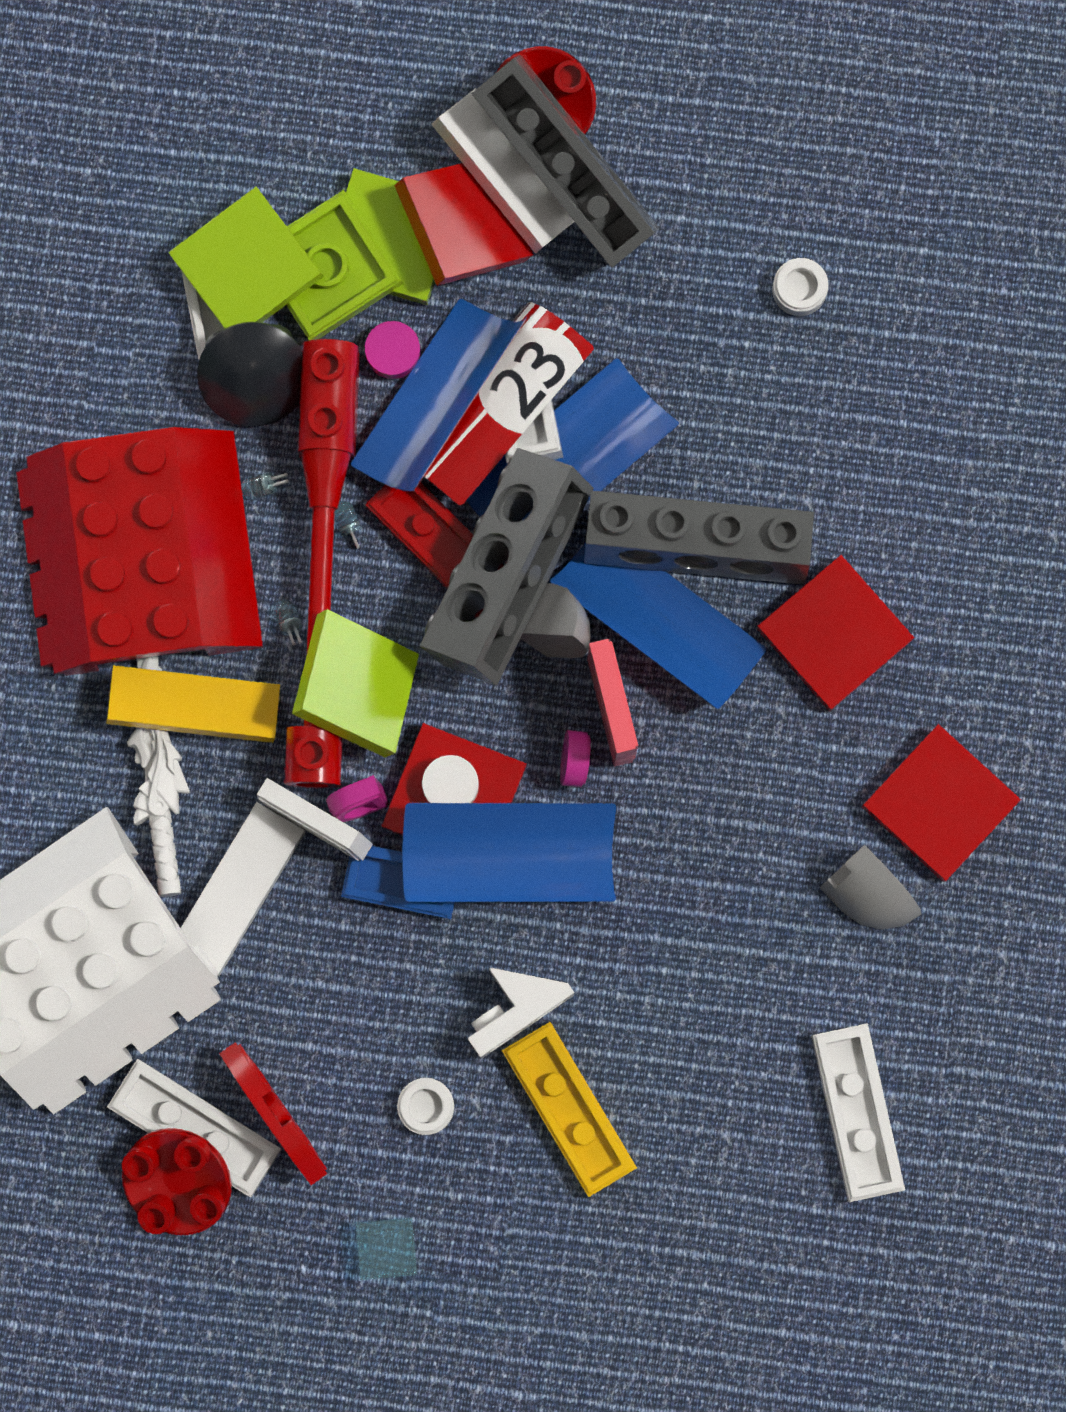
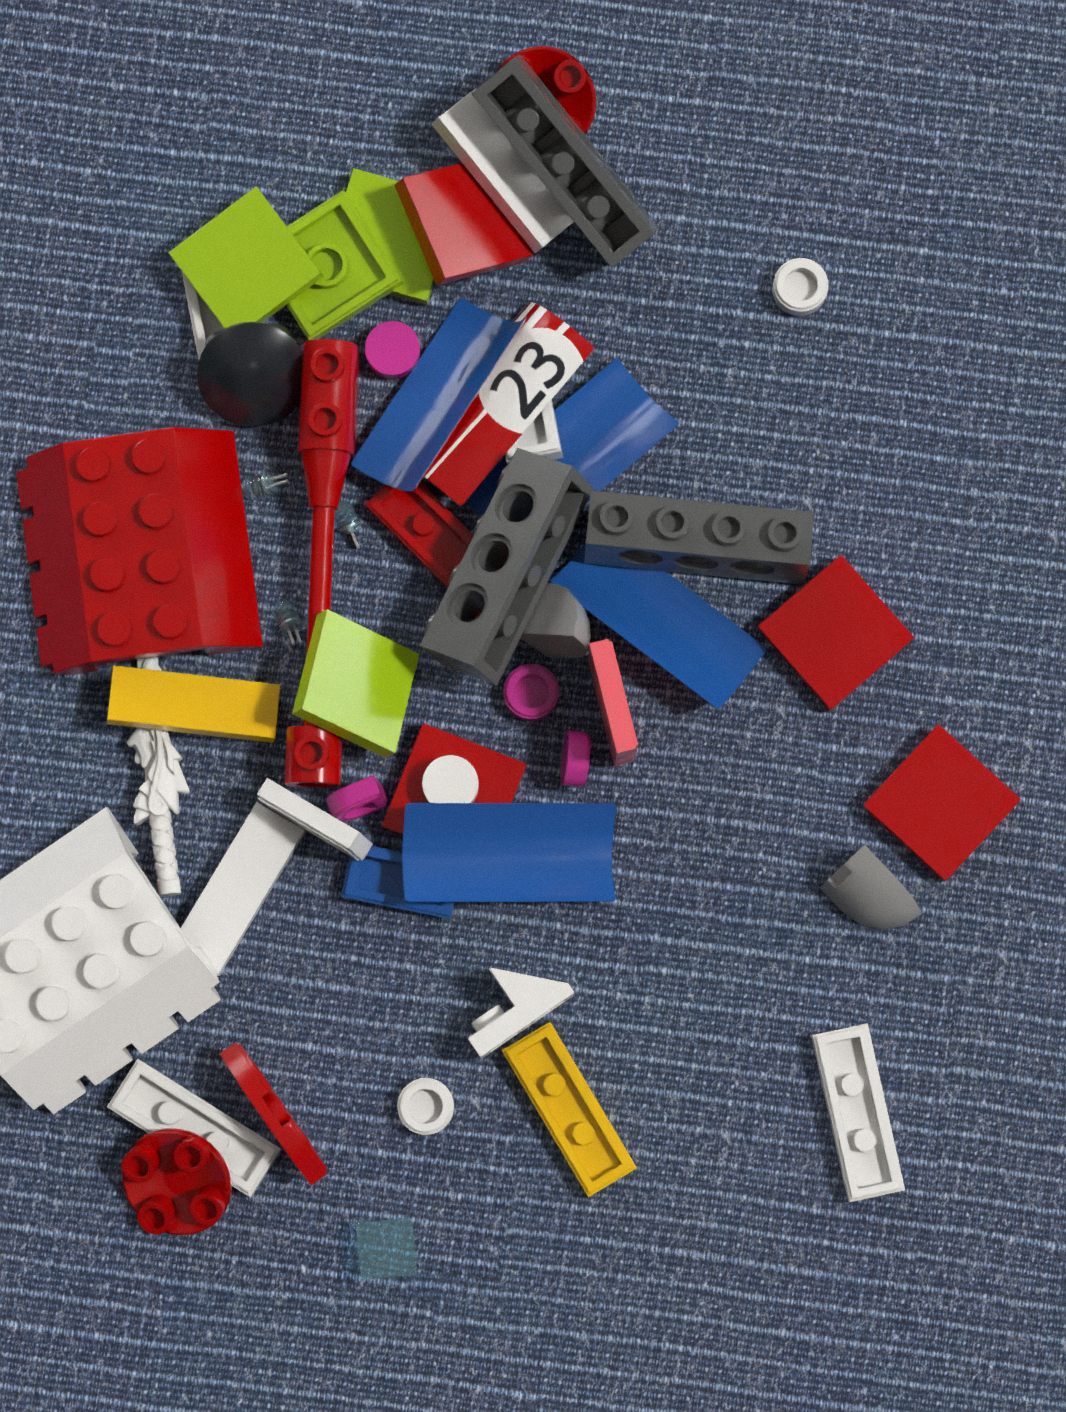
none -> dark pink tile [504,664,559,722]

